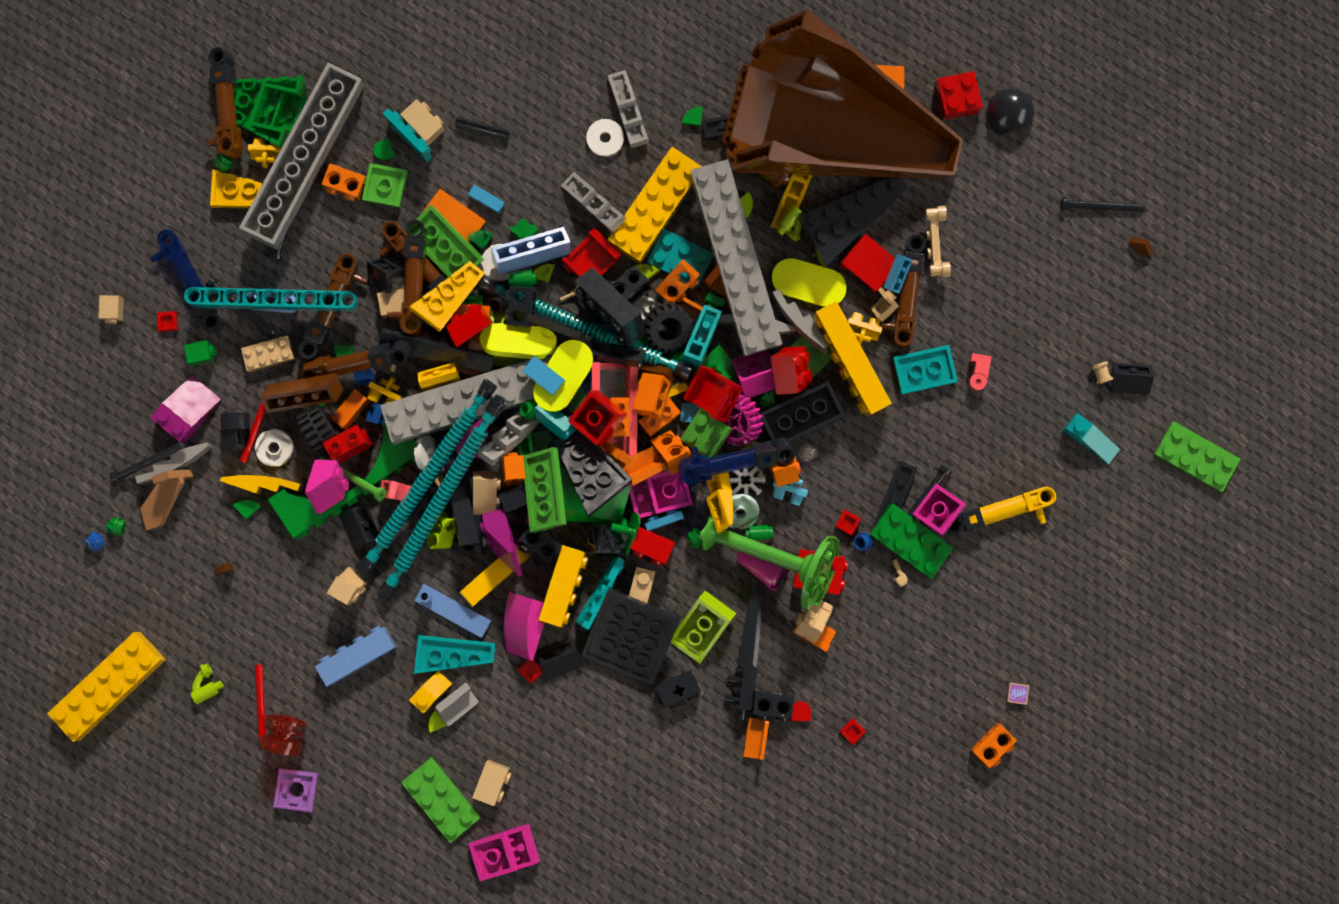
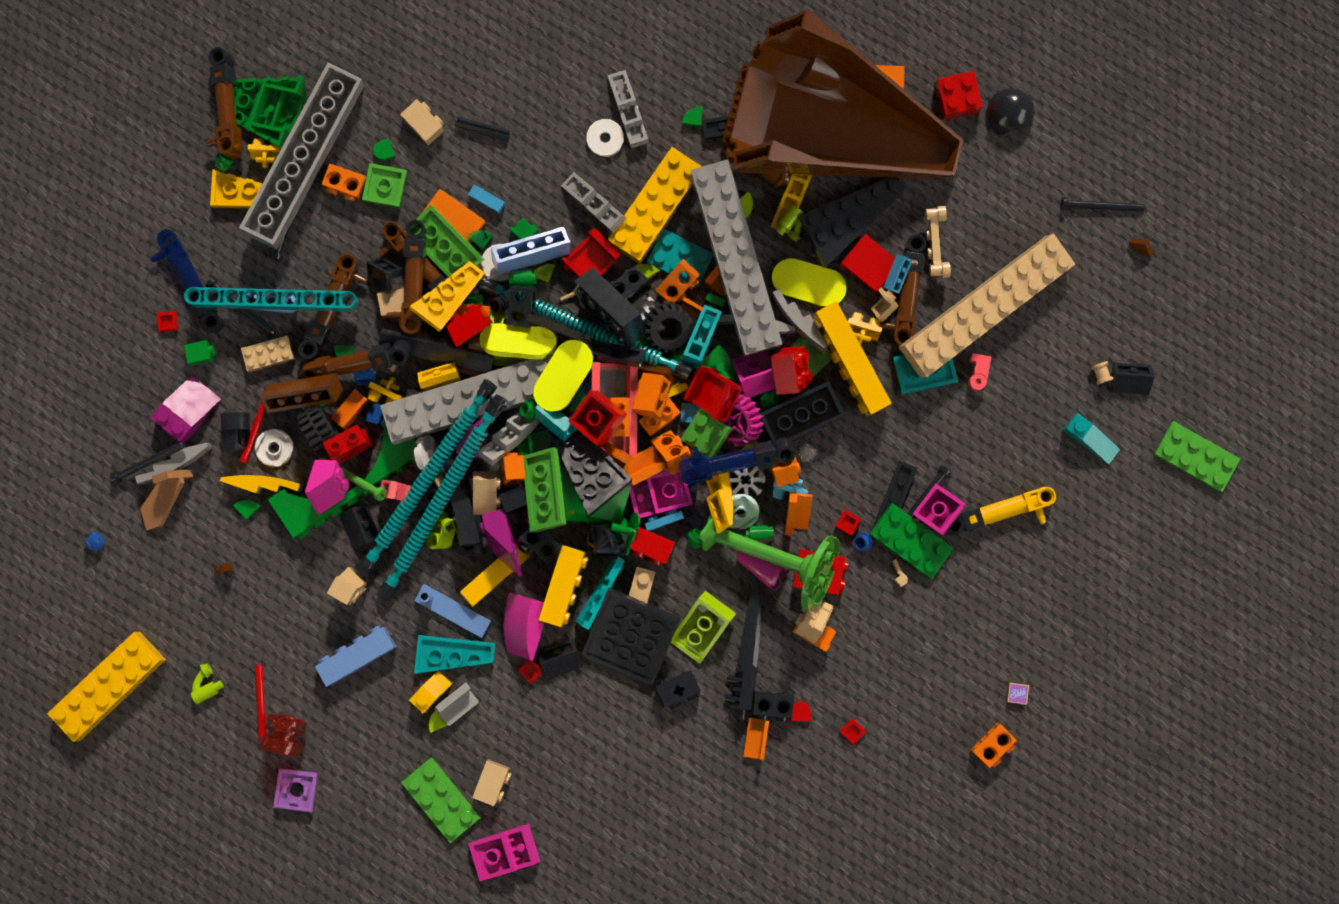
tan brick [99,295,124,324] -> none
green plate [106,517,126,536] -> none
teal plate [383,108,432,162] -> none
dark azure tile [522,356,565,396] -> none
none -> orange panel [785,492,813,536]
none -> tan brick [899,233,1075,378]

